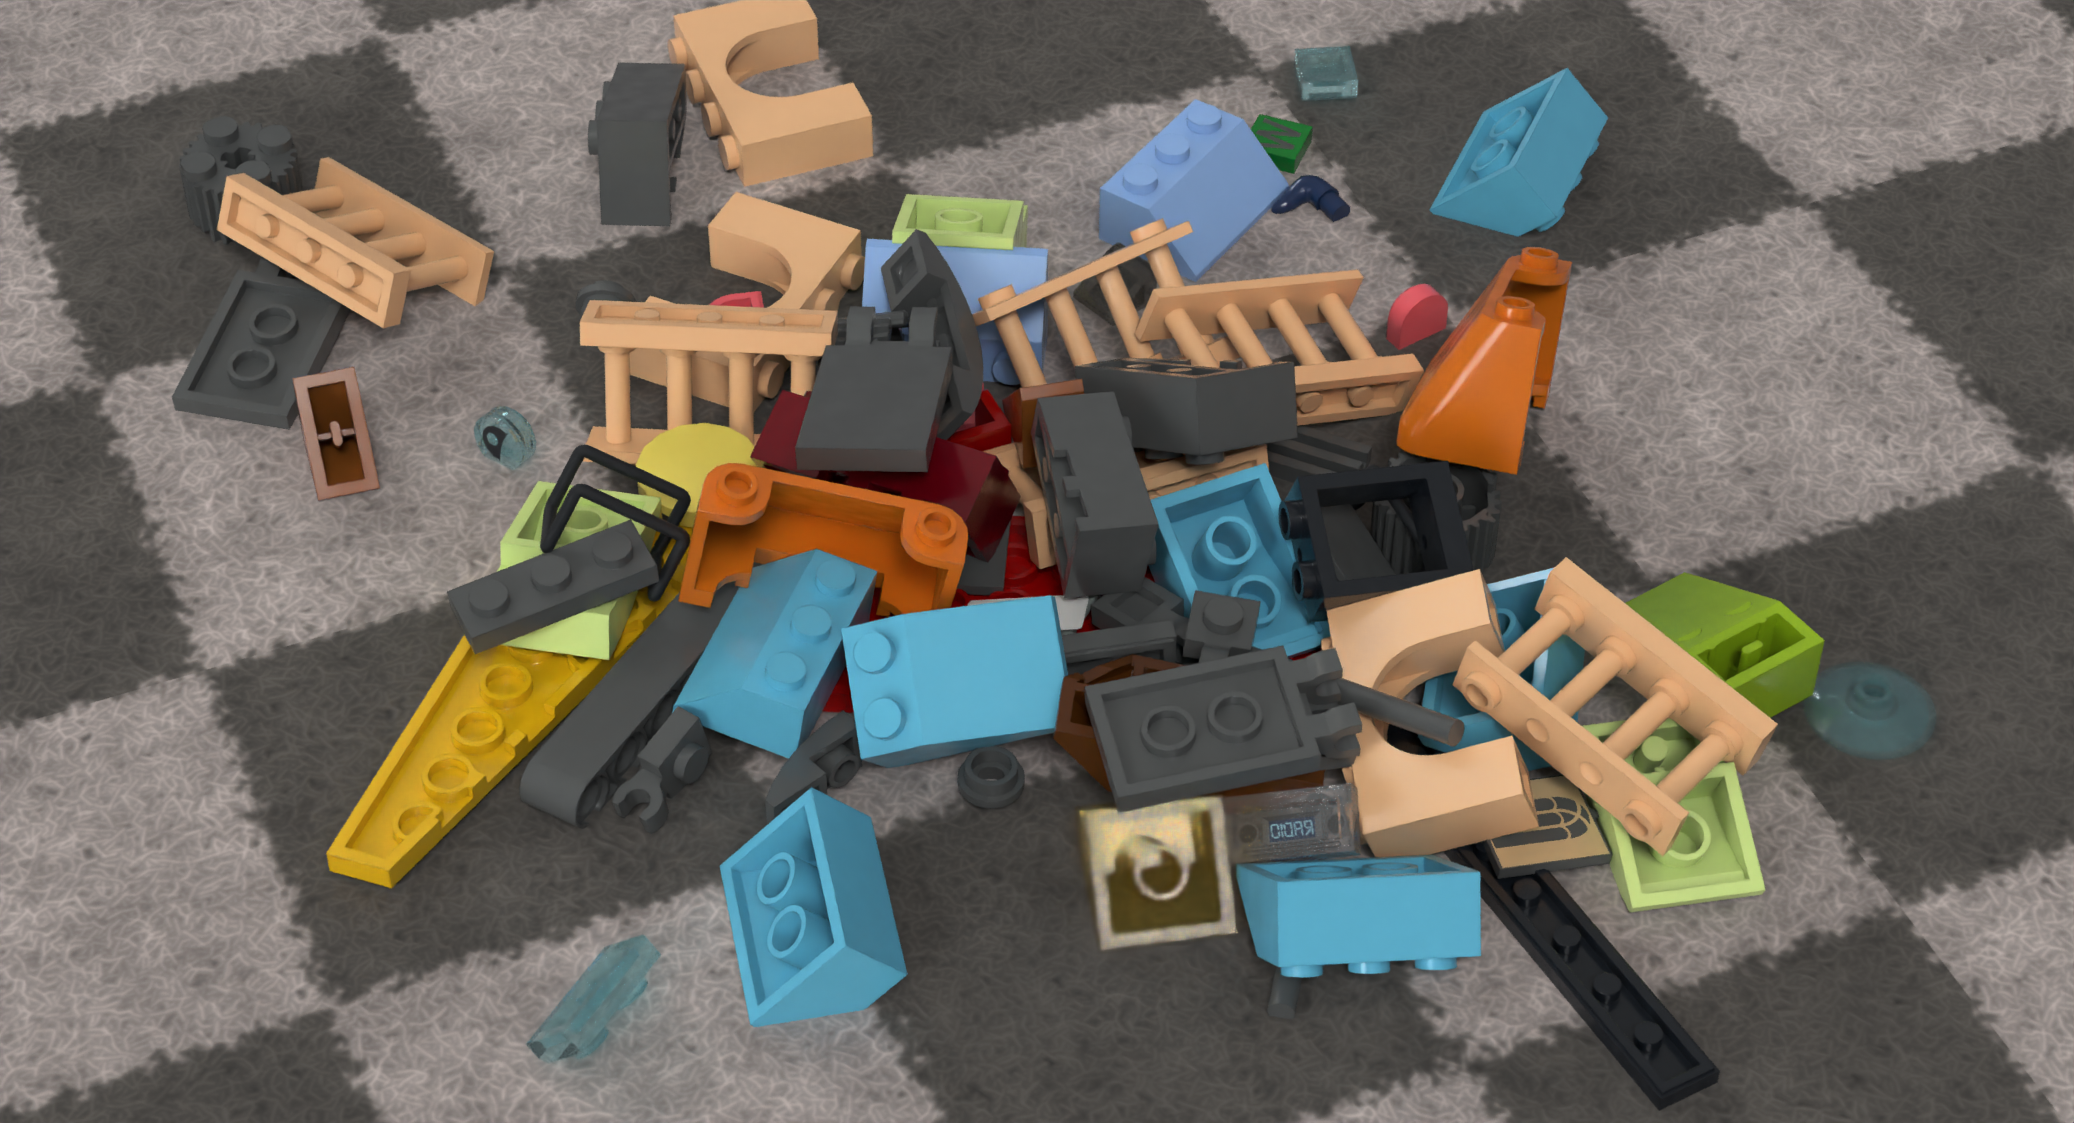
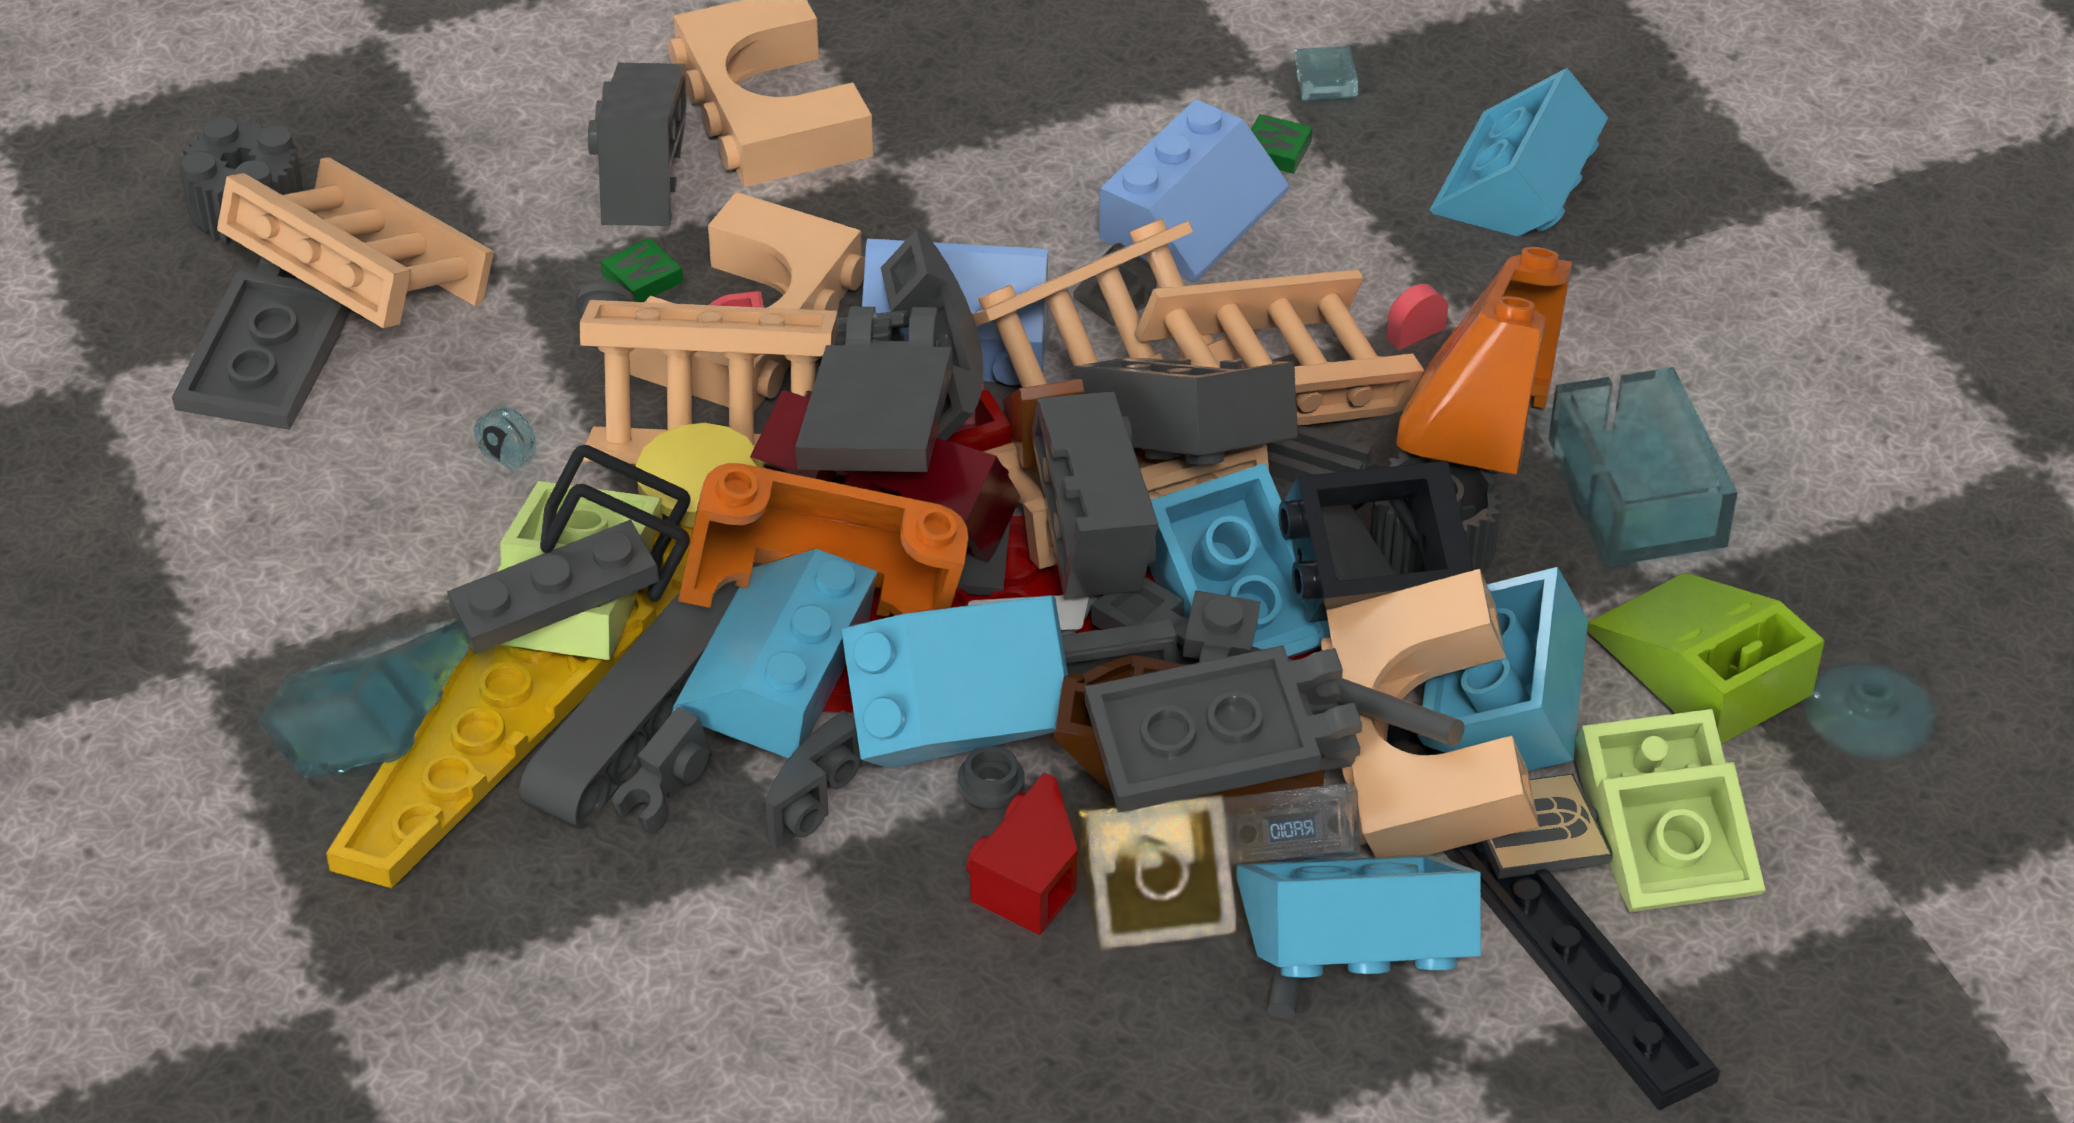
dark orange slope [292,367,380,501] -> none
clear light blue plate [526,934,661,1063] -> none
medium azure slope [720,787,908,1027] -> none
yellowish green slope [892,194,1028,250] -> none
dark blue animal [1272,175,1351,222] -> none
light nougat fence [1452,557,1778,856] -> none
none -> clear light blue slope [257,617,470,778]
none -> green tile [600,238,683,302]
none -> red slope [966,772,1078,935]
none -> clear light blue piece [1548,367,1738,566]

